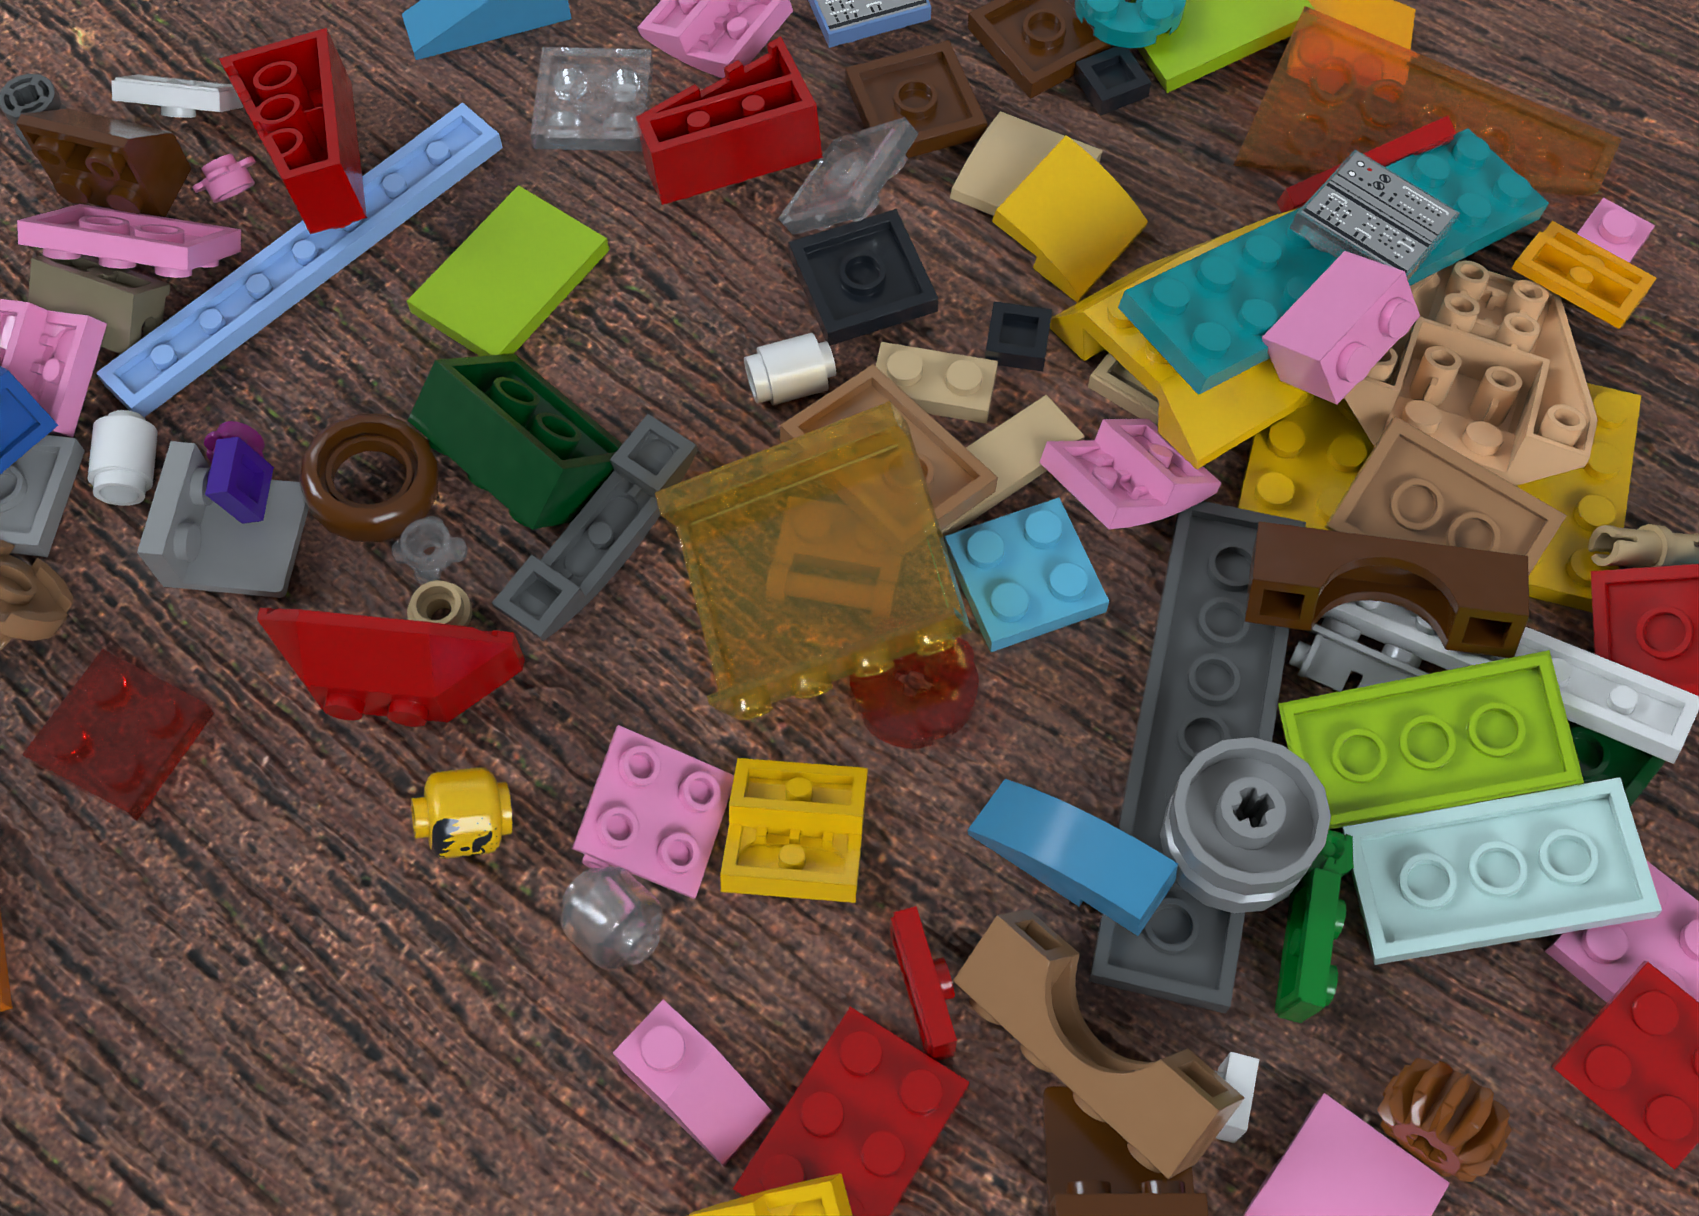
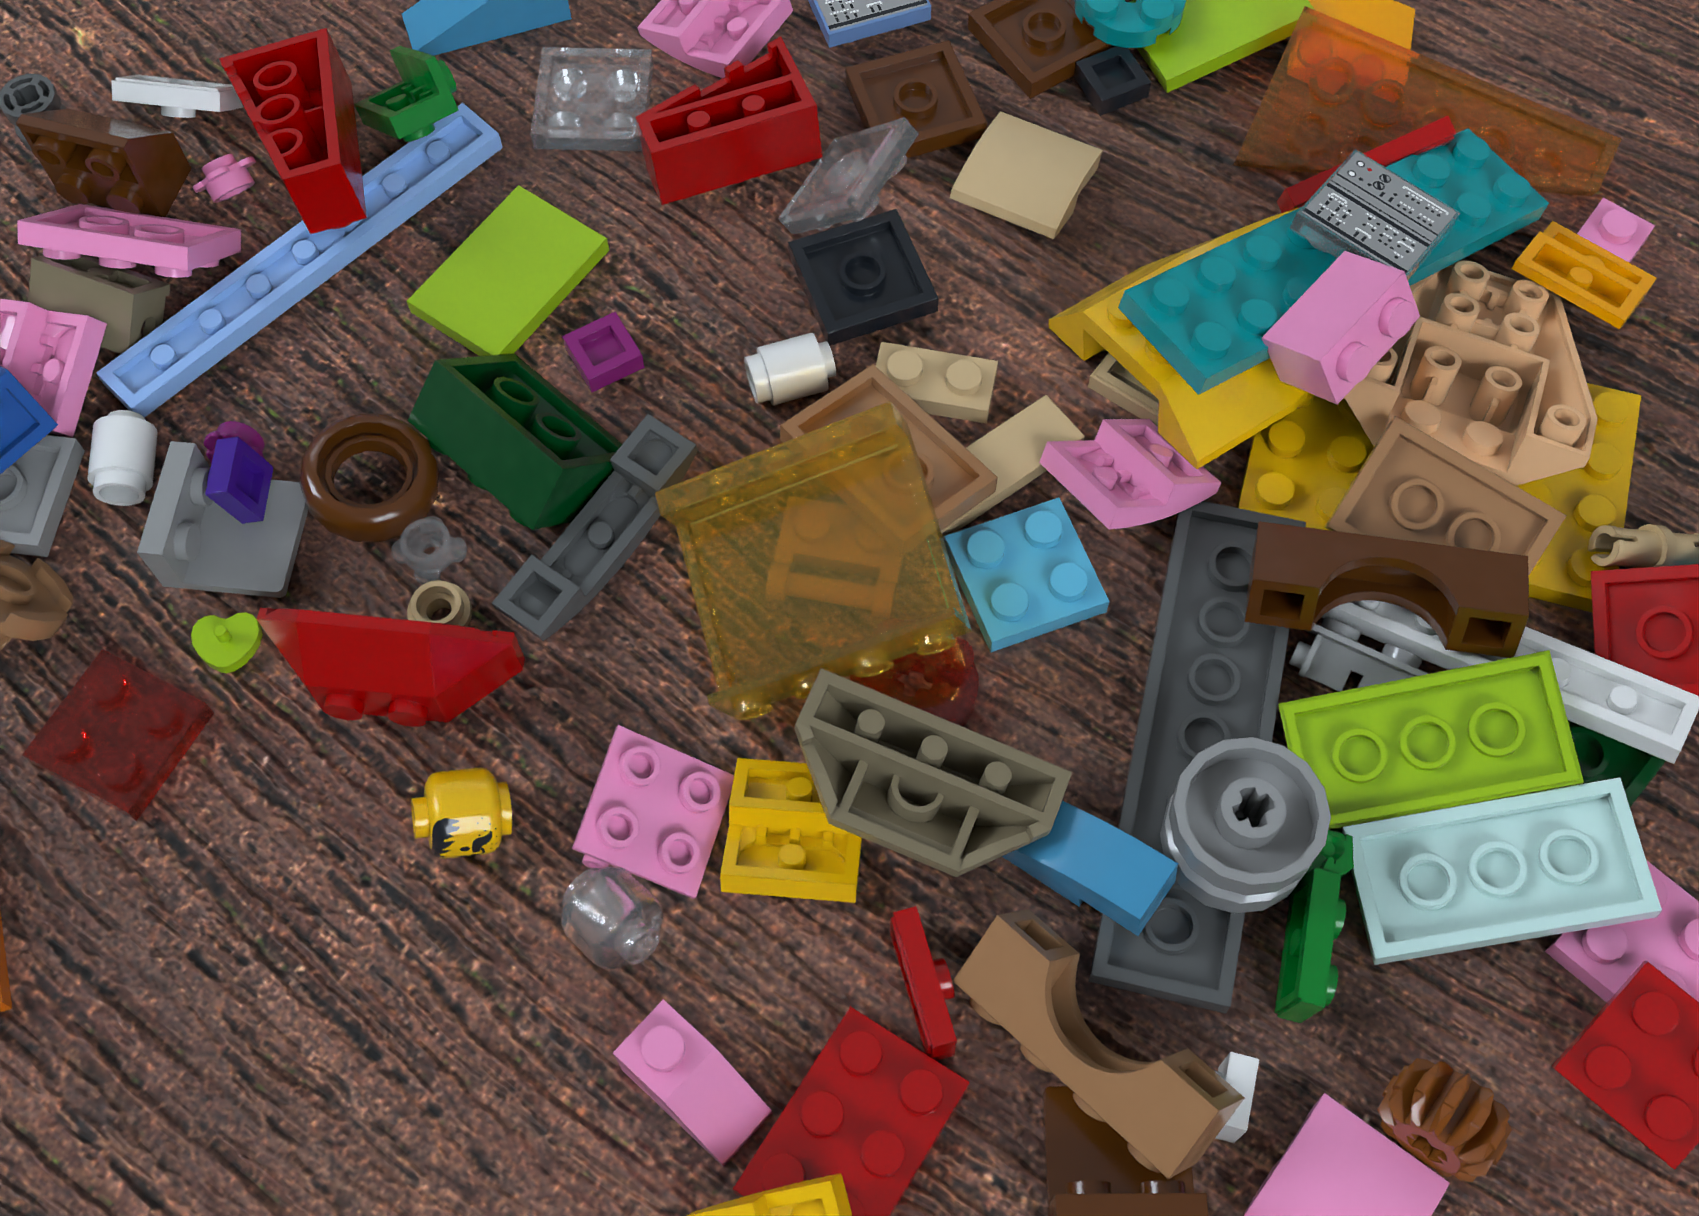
black plate [985,301,1052,372] -> none
yellow slope [992,135,1148,303] -> none
none -> lime piece [191,612,263,673]
none -> green bracket [354,46,459,142]
none -> magenta plate [562,312,645,393]
none -> dark tan wedge [794,668,1072,877]

